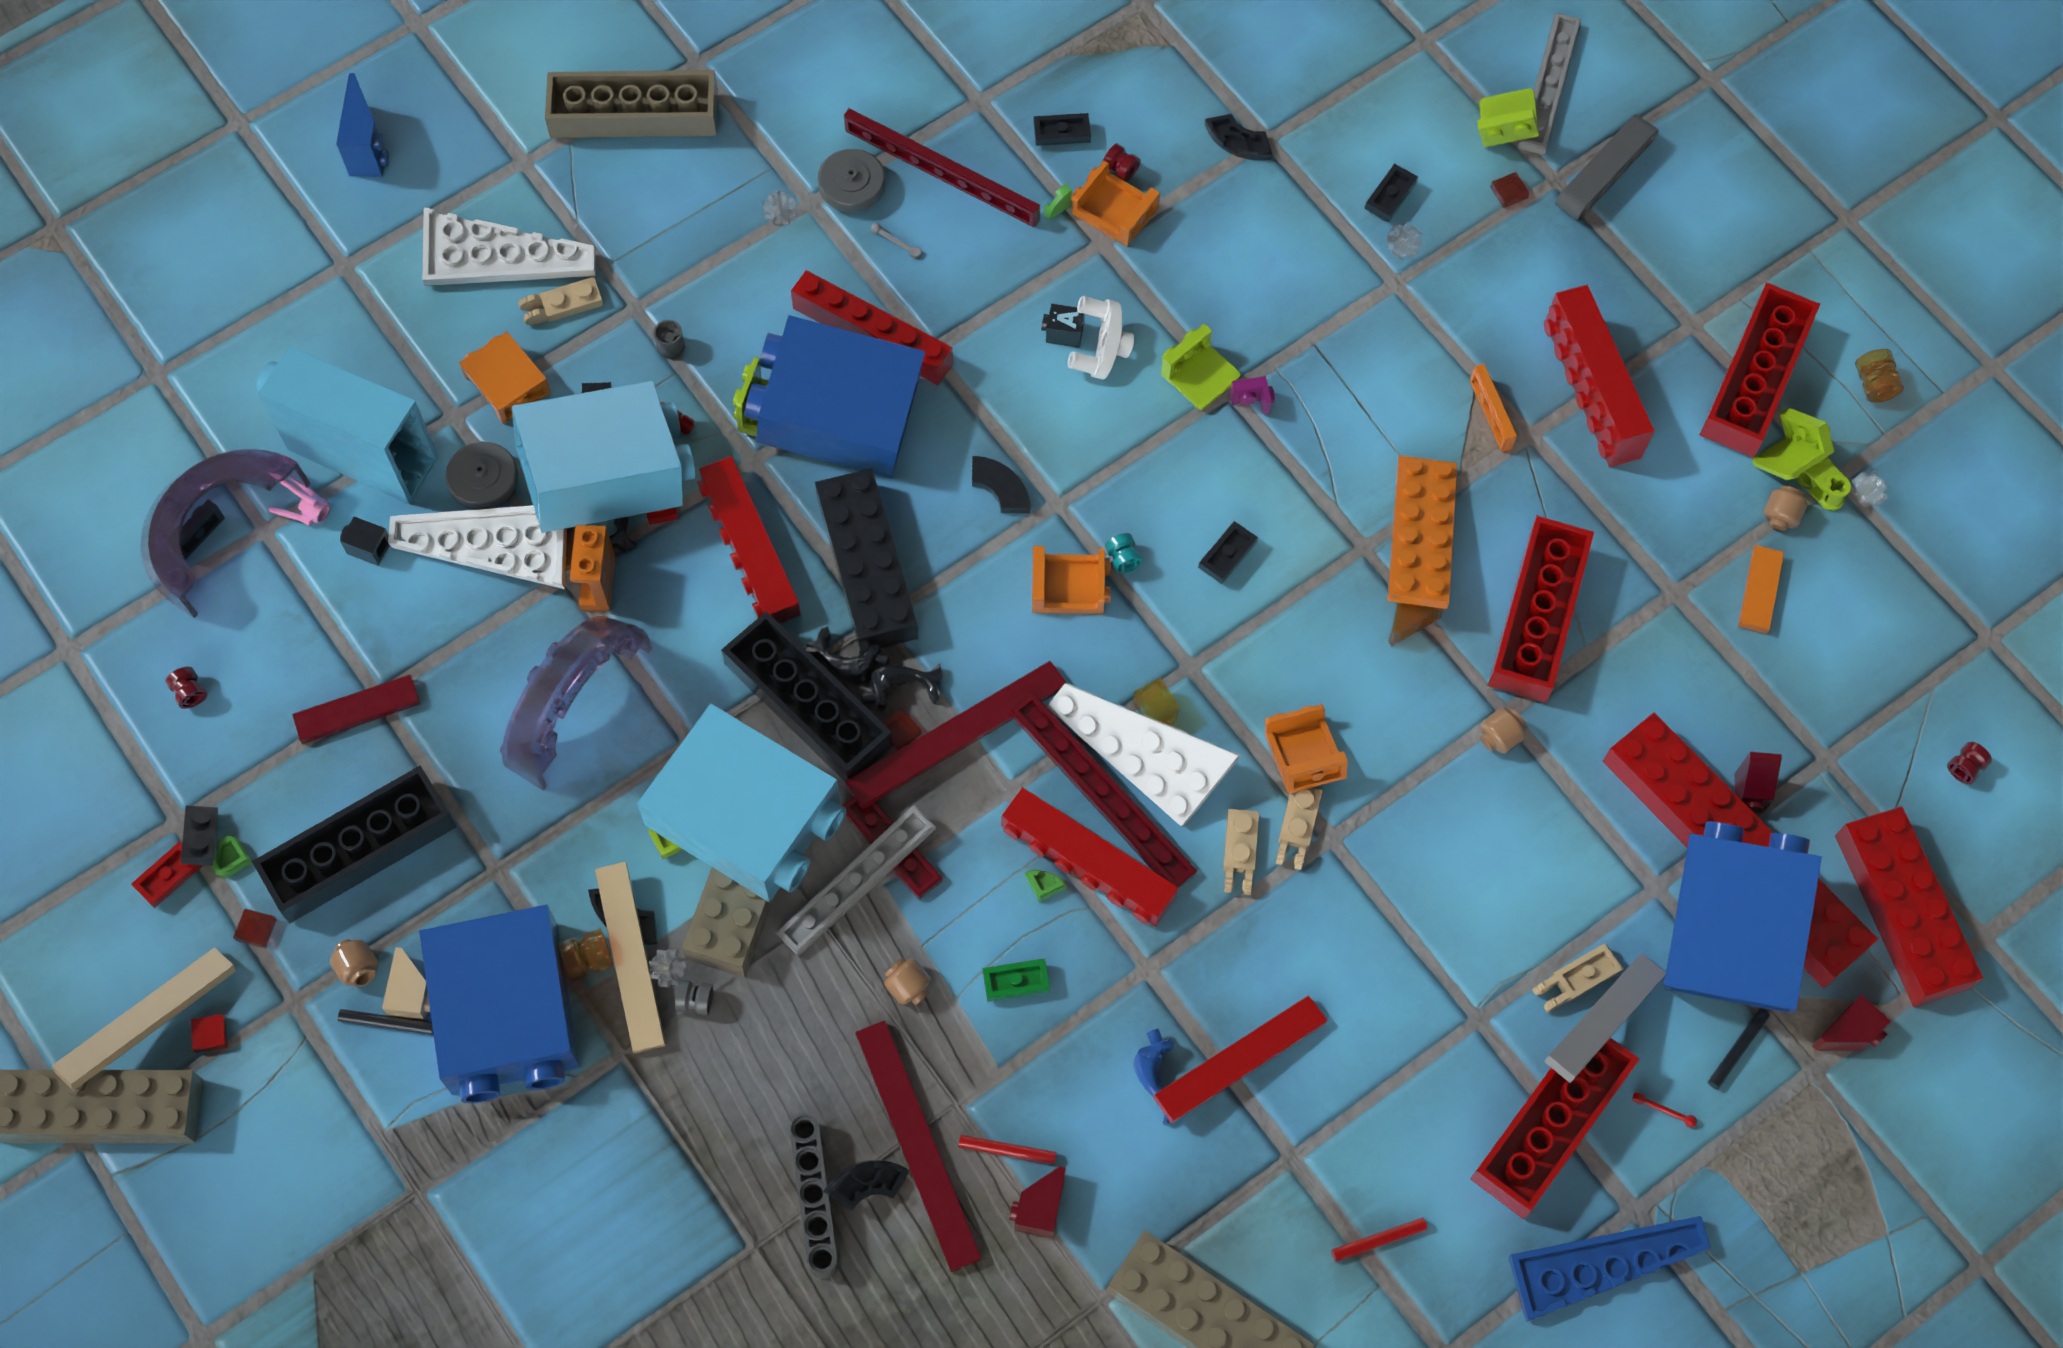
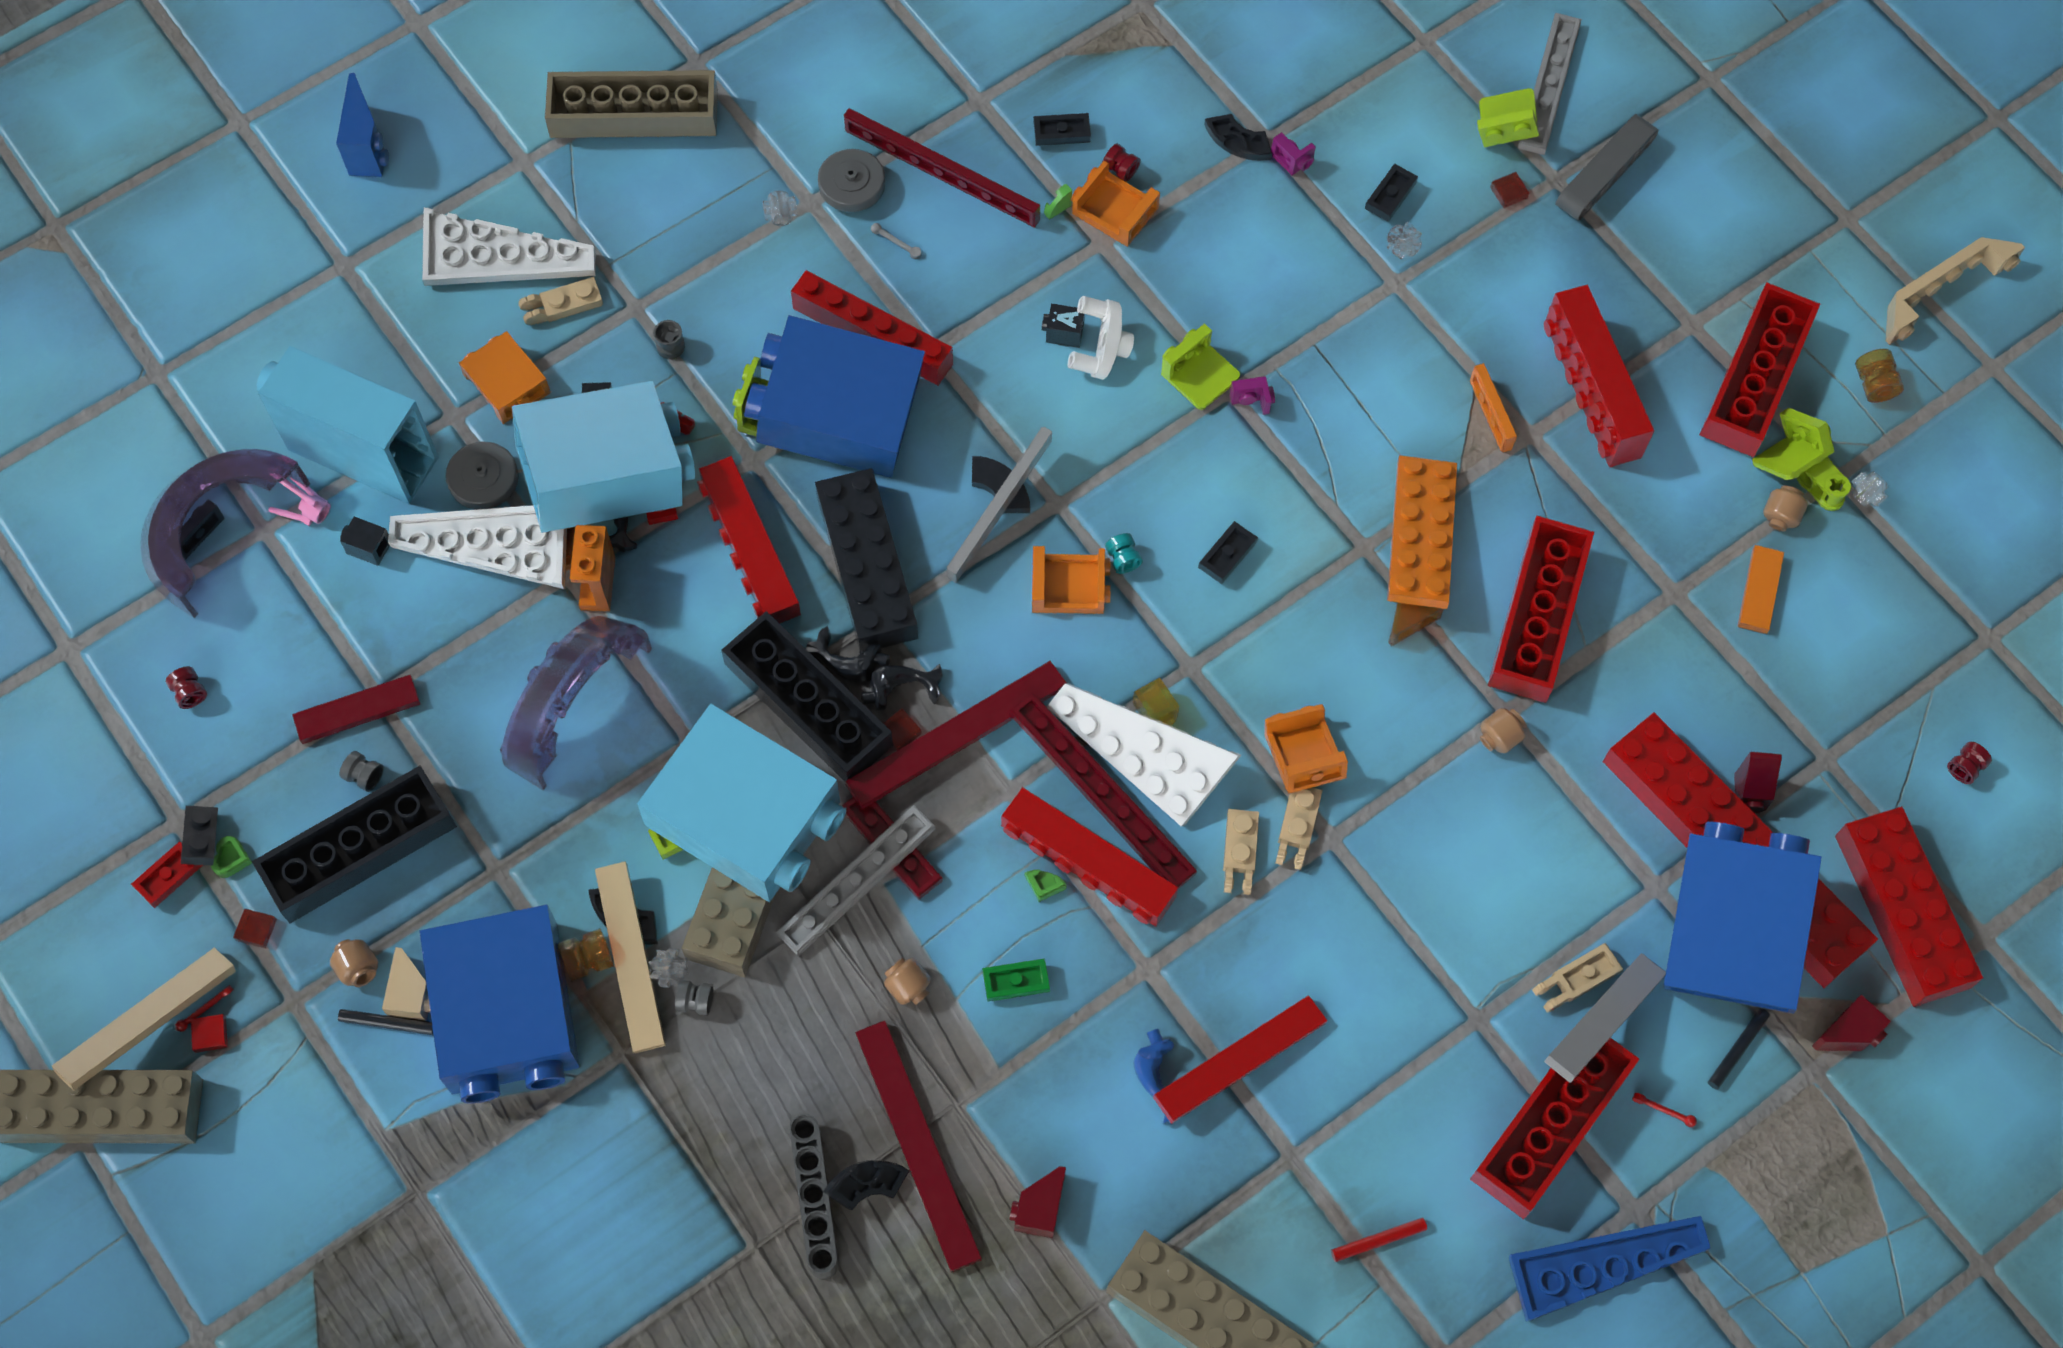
red bar [958,1135,1056,1165] -> none
none -> red hinge [175,985,234,1032]
none -> dark grey wheel [339,751,384,792]
none -> light grey tile [947,426,1052,583]
none -> magenta bracket [1271,132,1316,176]
none -> tan slope [1885,237,2025,345]

